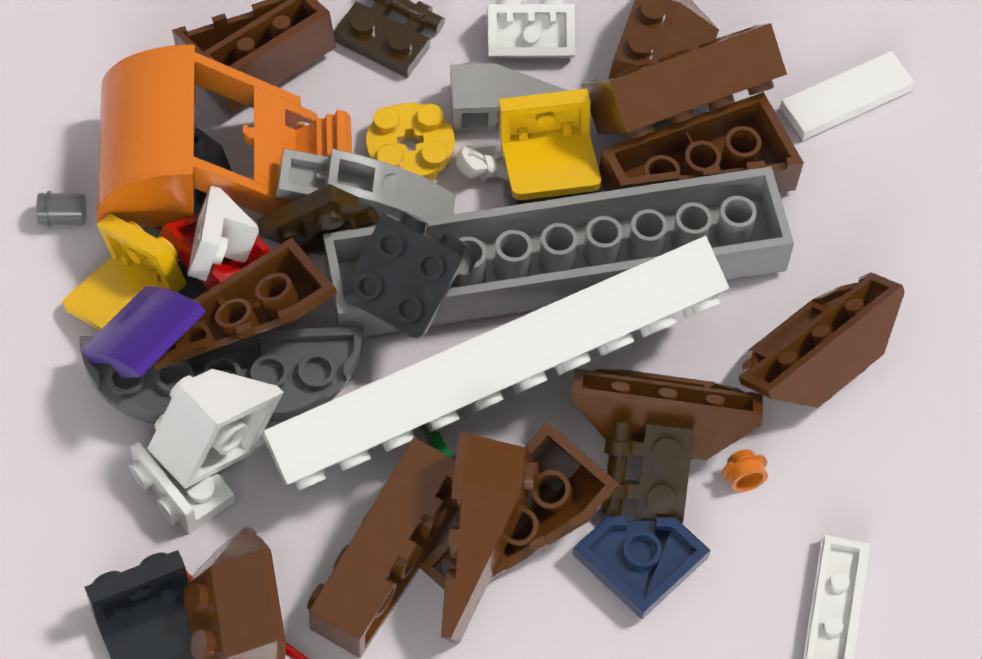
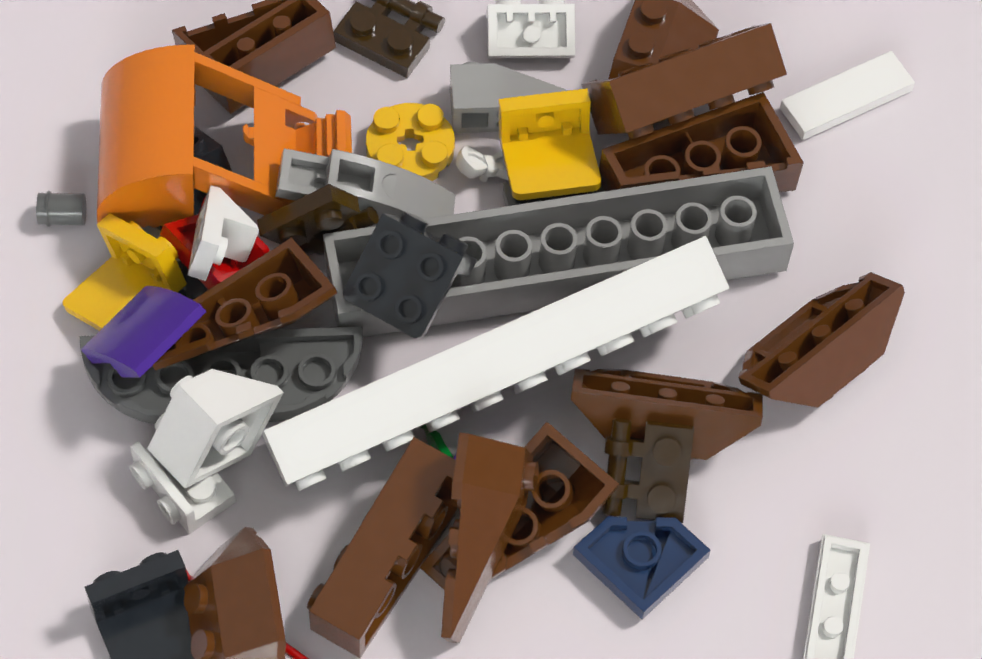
orange plate [722,450,768,492] -> none

